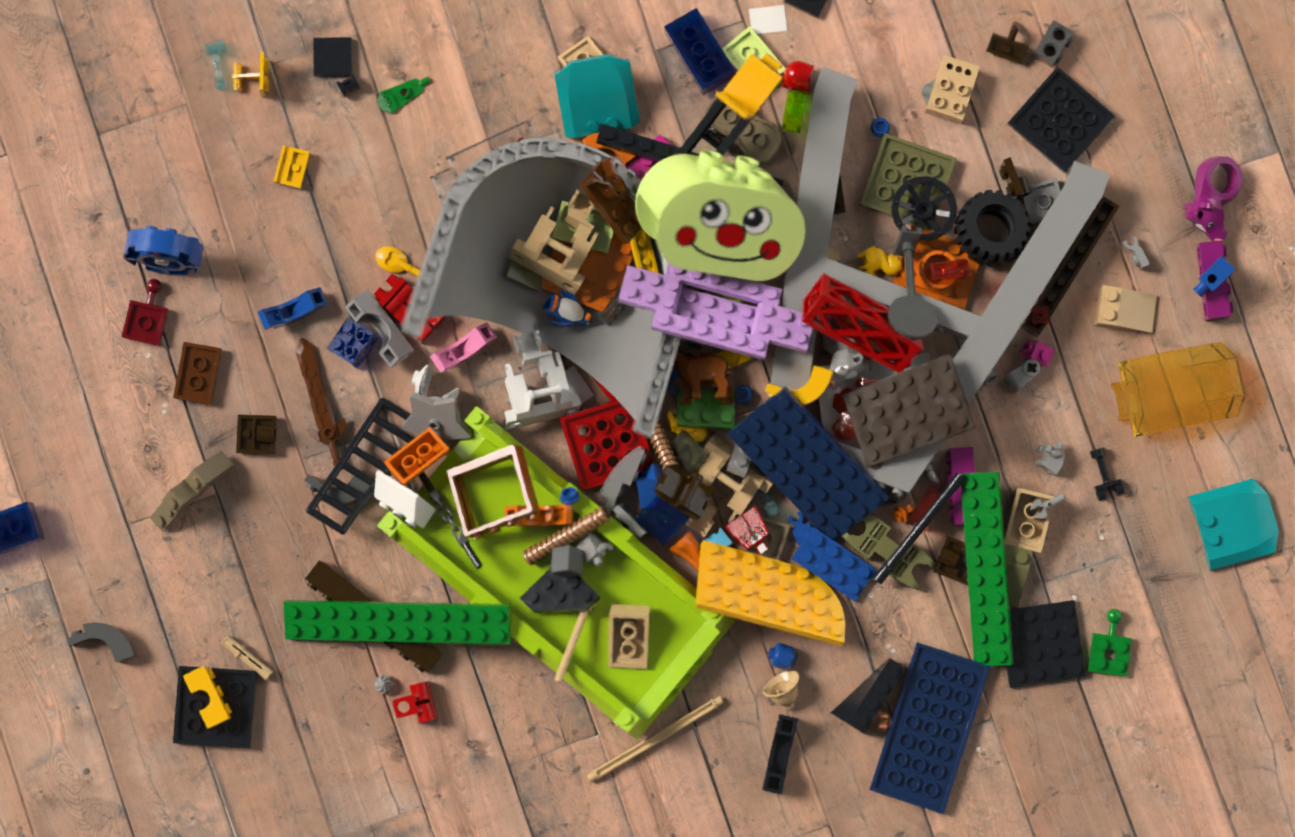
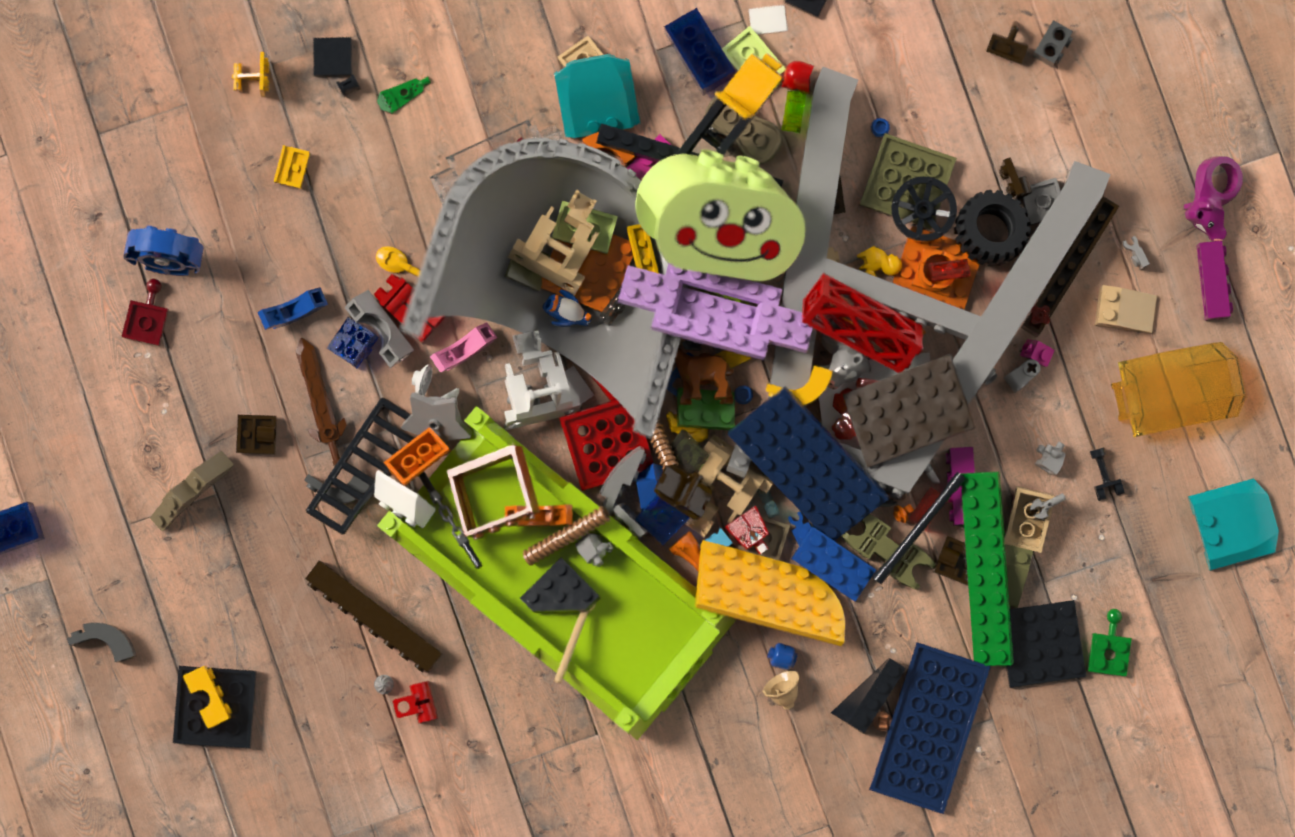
reddish brown plate [173,342,222,405] -> none
clear light blue brick [205,38,227,91] -> none
tan pin [221,635,273,681] -> none
green plate [283,600,511,644] -> none
dark grey piece [551,545,584,578] -> none
blue plate [560,487,580,505] -> none
reddish brown plate [579,157,642,244] -> none
tan piece [587,696,724,783] -> none
tan slope [608,604,650,669] -> none
black arch [762,714,798,795] -> none
dark grey piece [888,226,938,339] -> none
tan piece [922,55,980,124] -> none
black plate [1007,66,1115,174] -> none
blue torso [1193,256,1235,297] -> none

